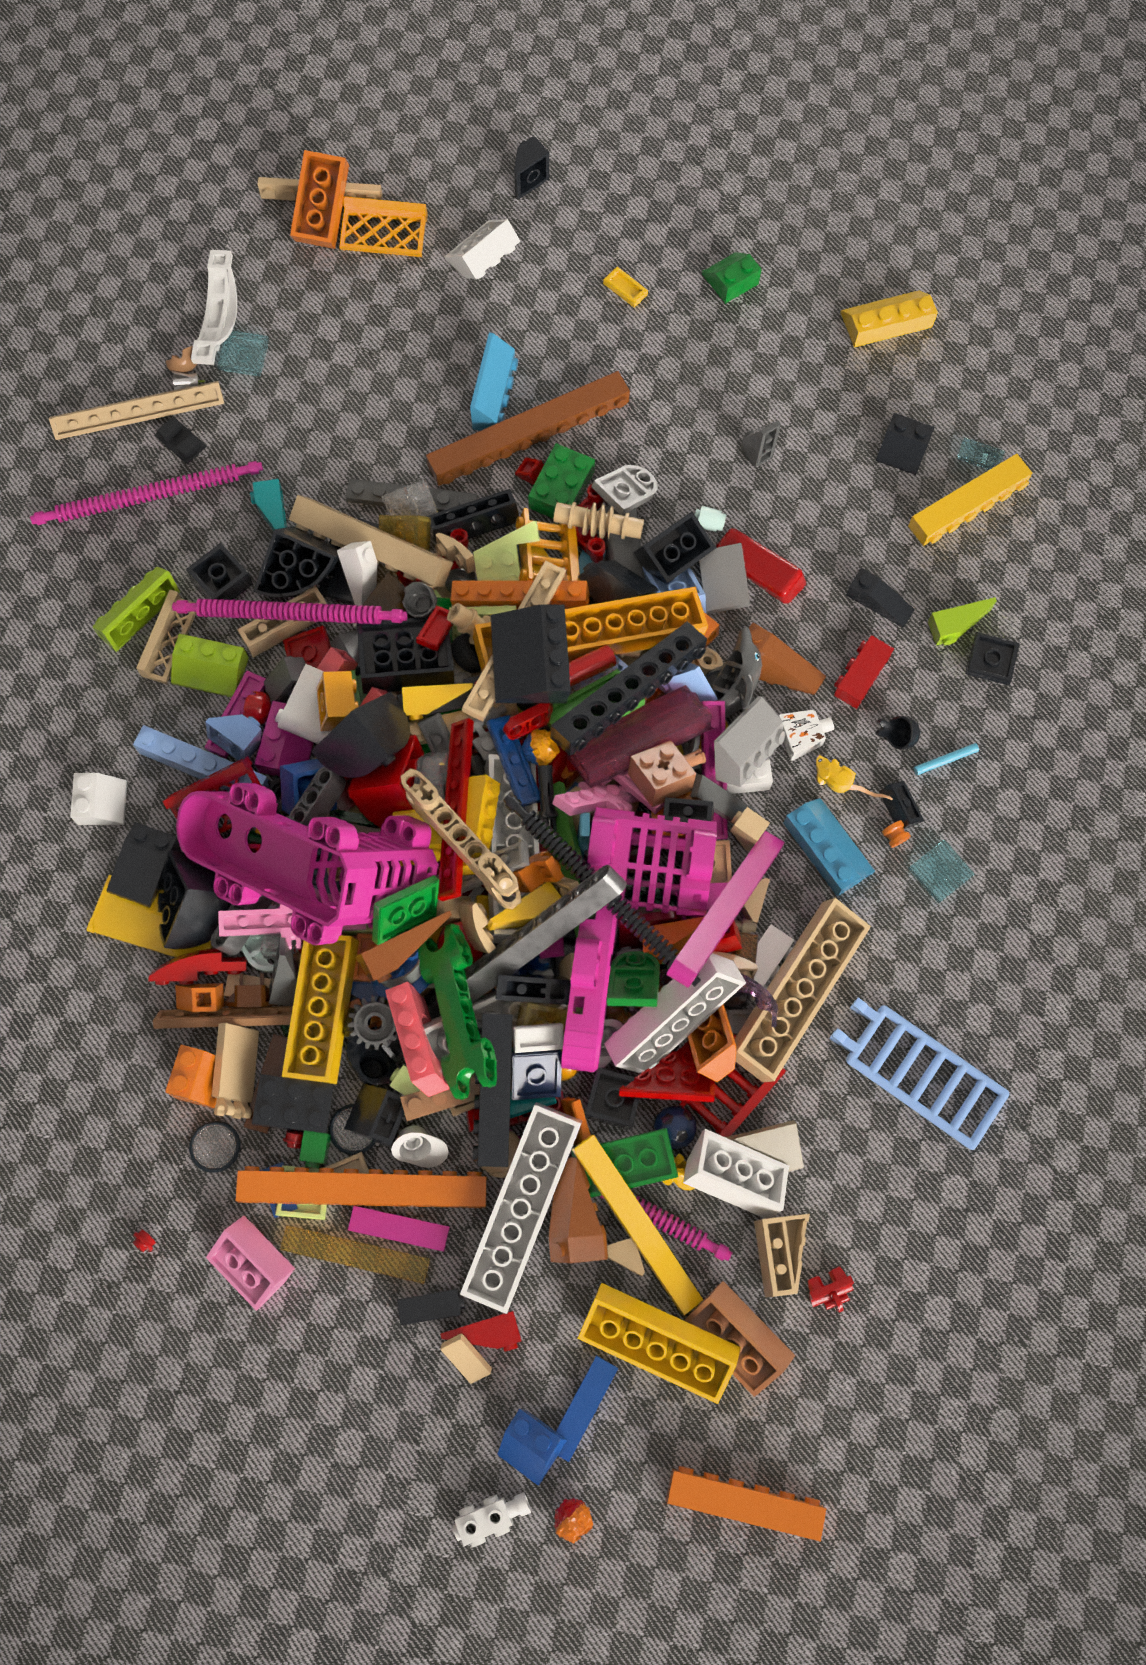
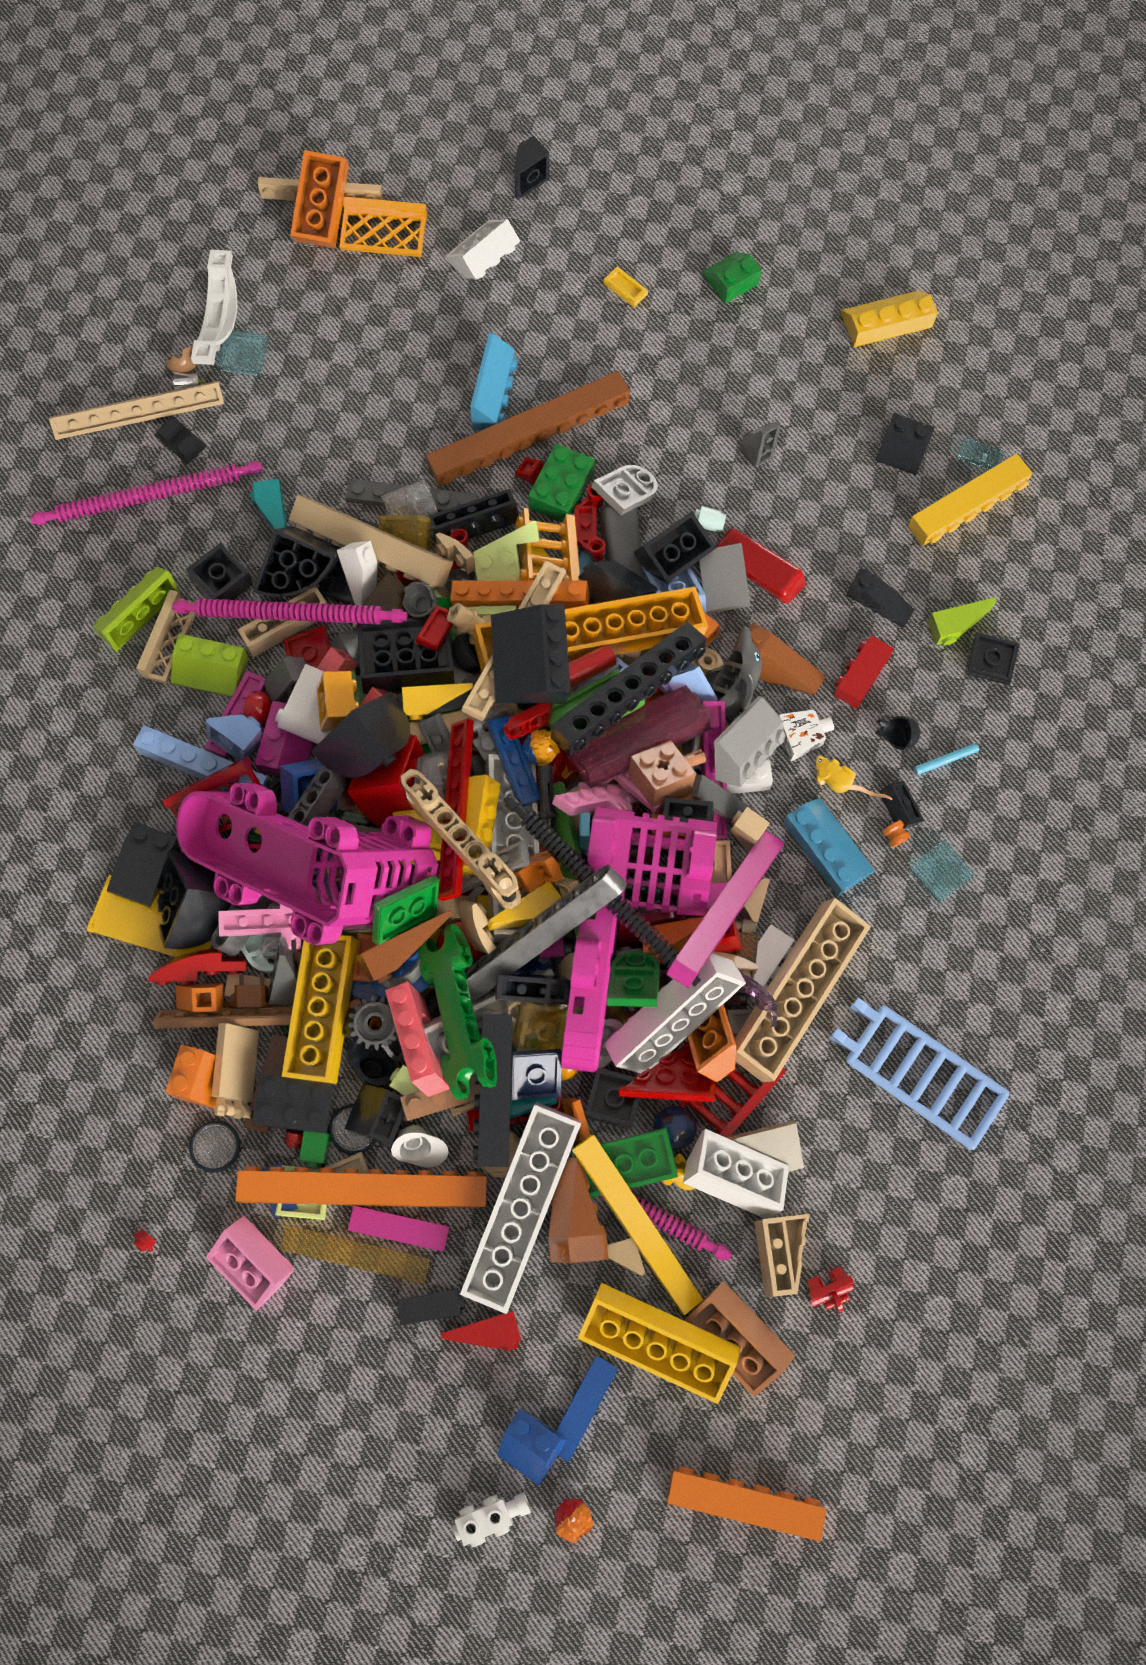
white slope [70,773,127,825] -> none
tan tile [440,1333,492,1384] -> none
white tile [513,1023,564,1053] -> none
tan piece [553,502,644,539] -> none

